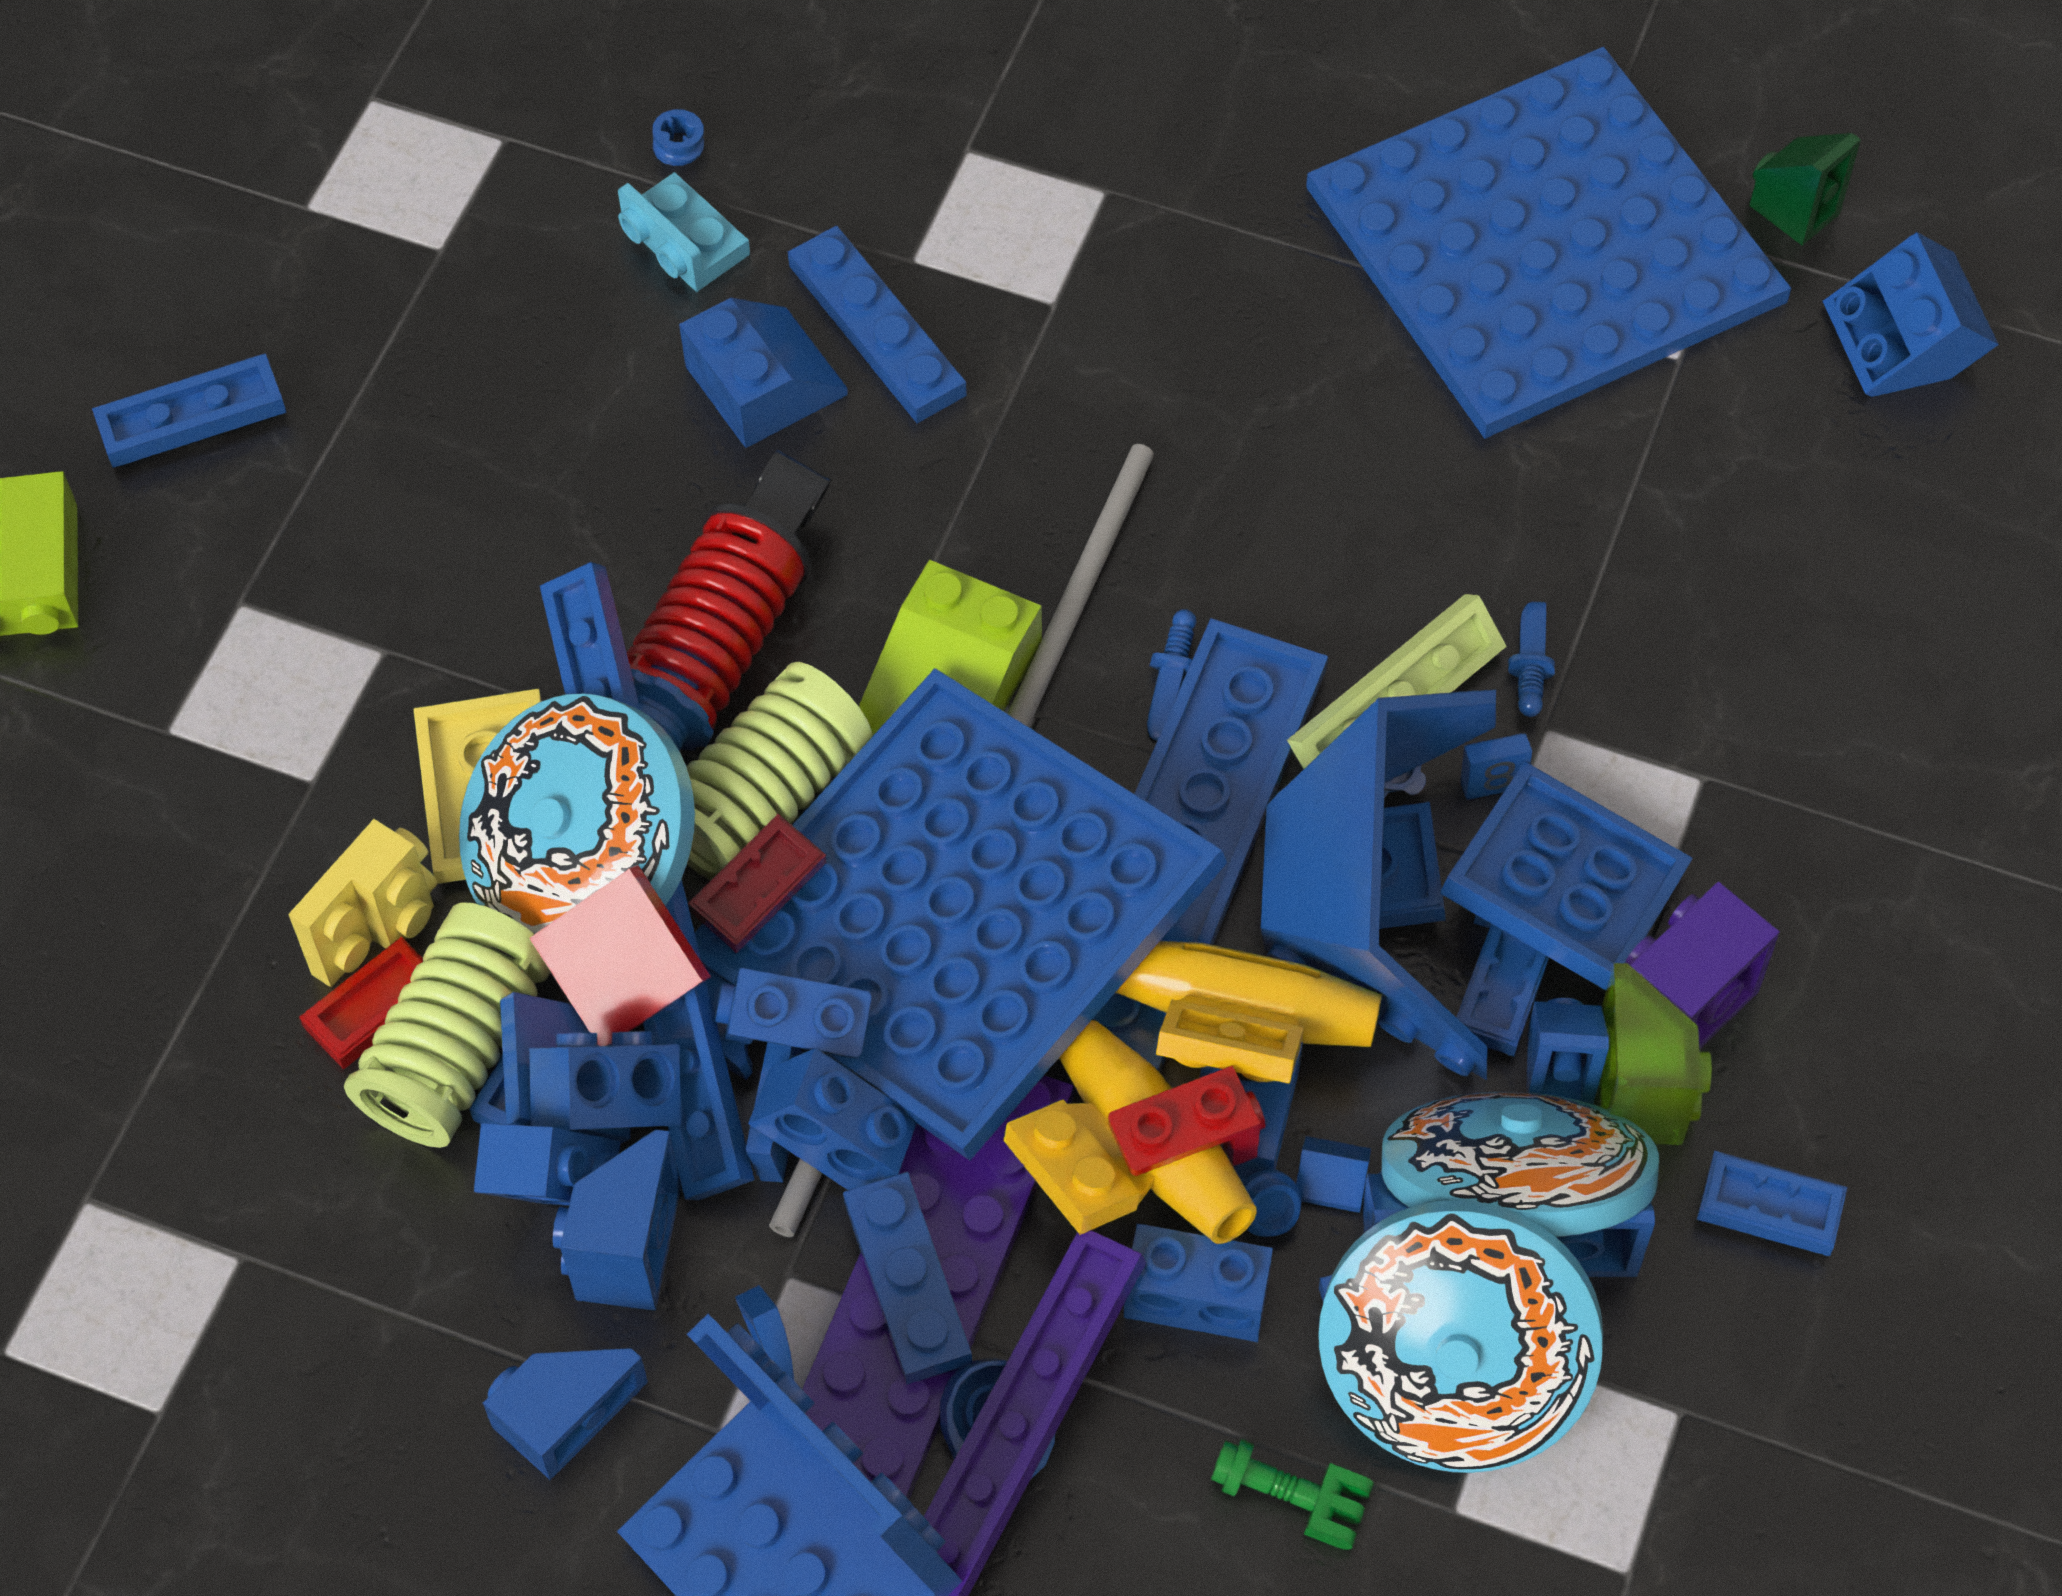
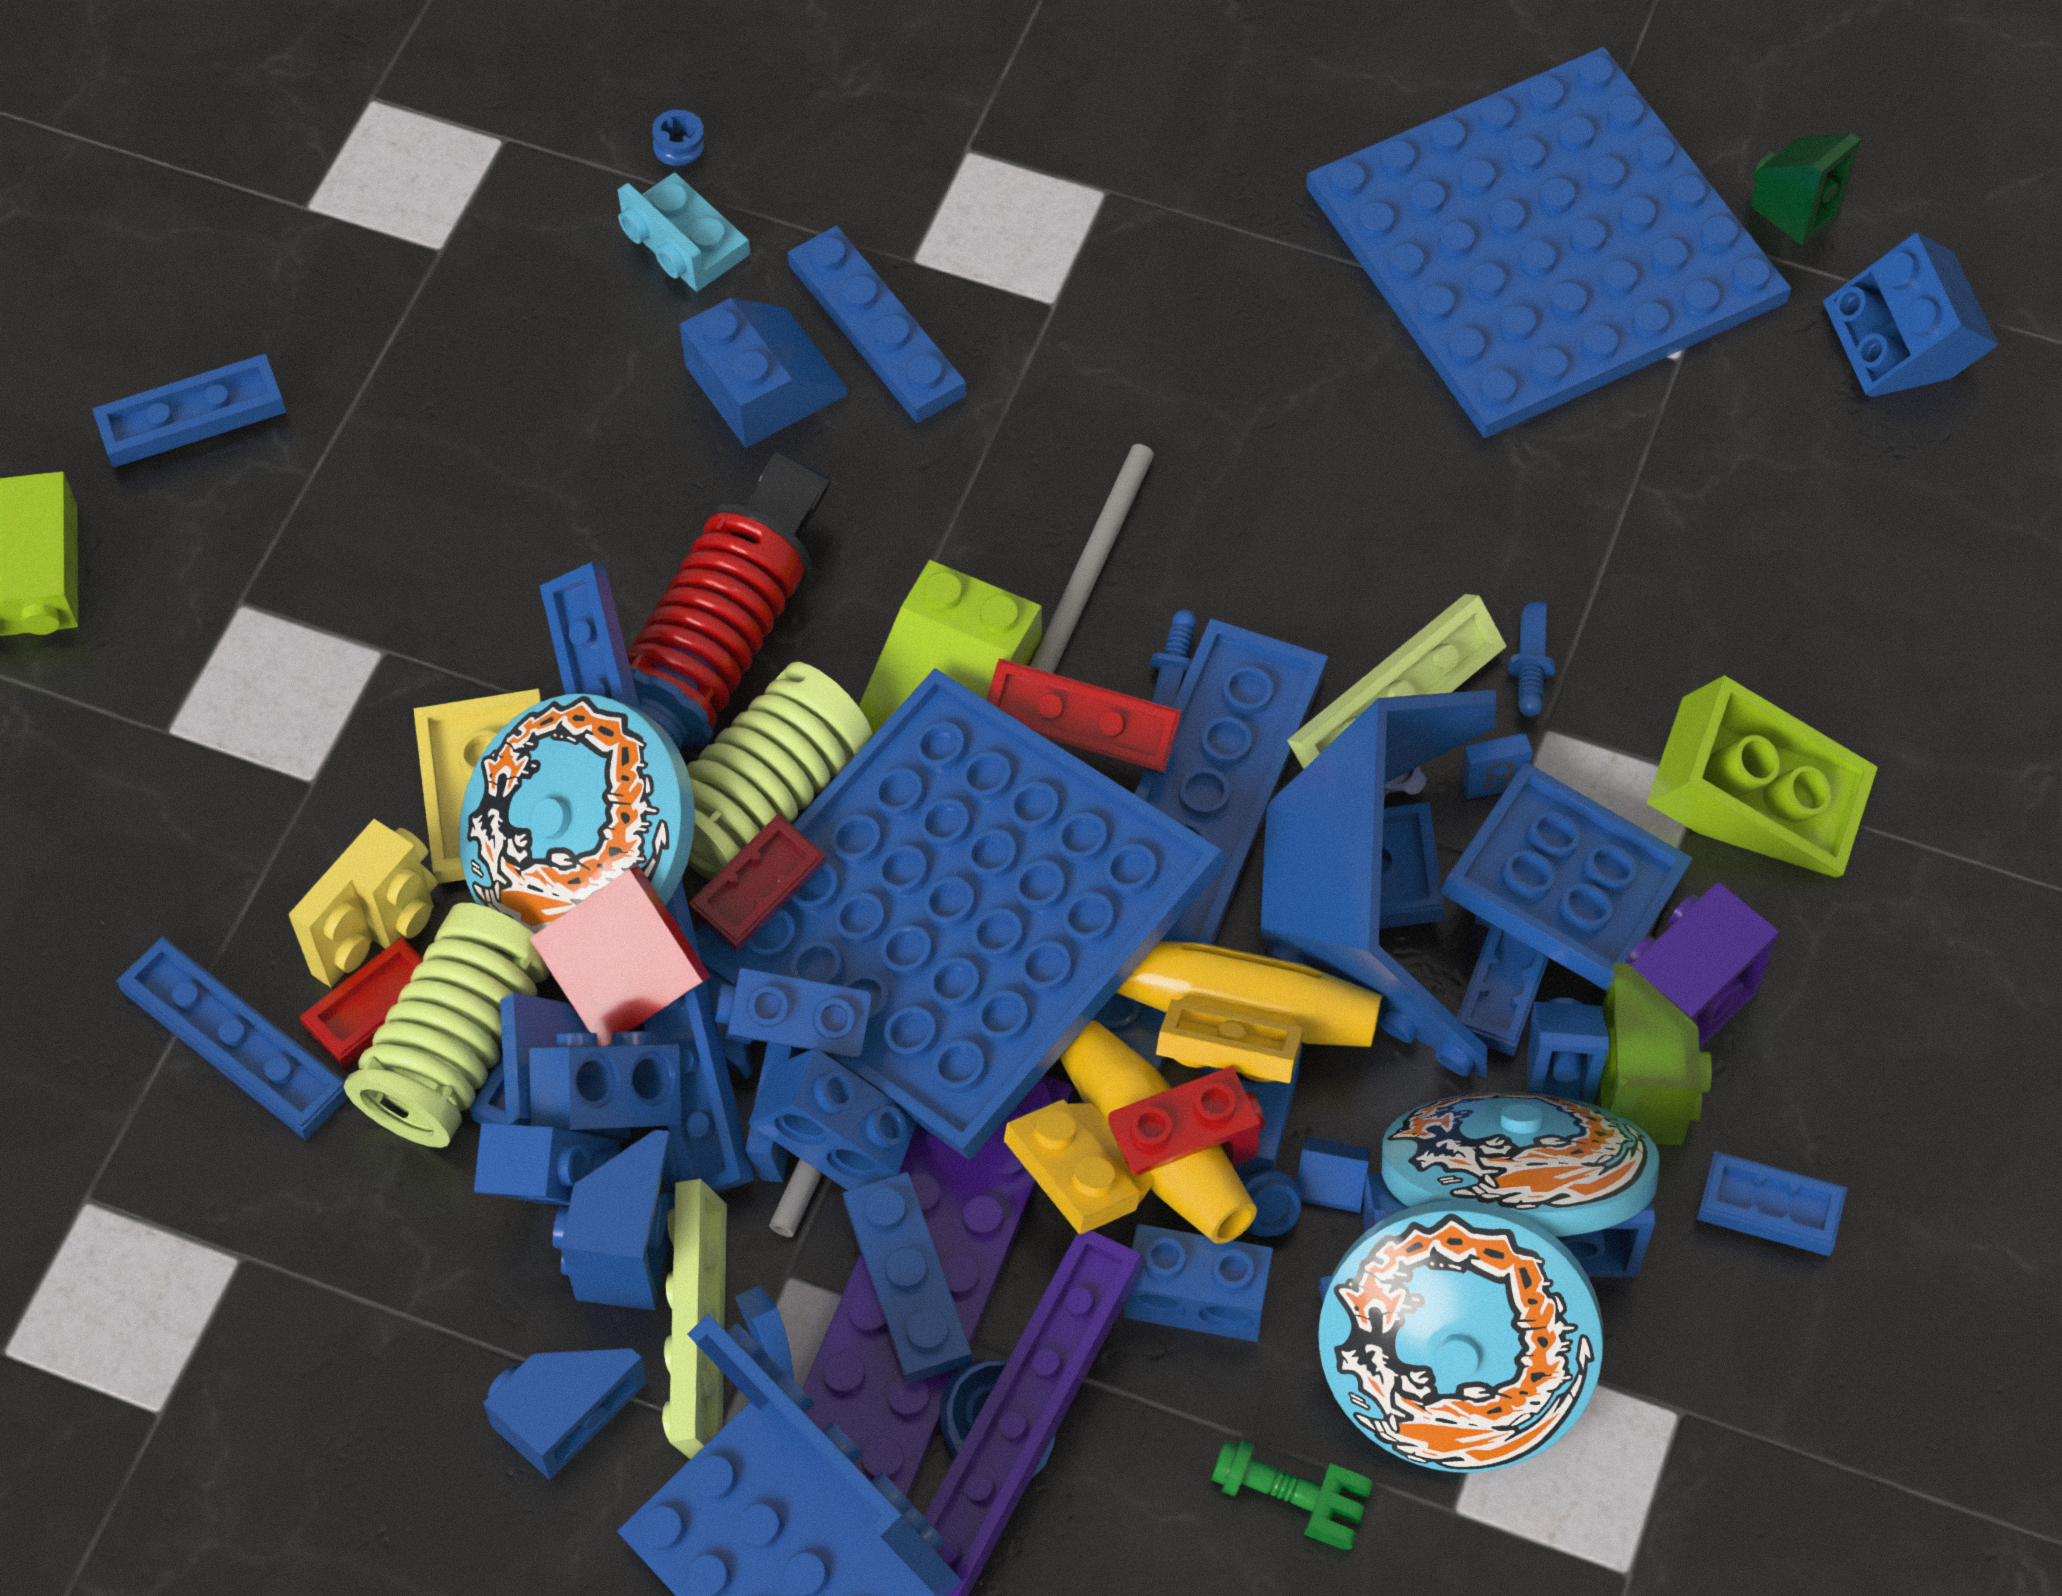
none -> blue tile [116,936,349,1140]
none -> yellowish green plate [662,1179,727,1459]
none -> red tile [986,658,1183,773]
none -> lime slope [1646,675,1878,878]

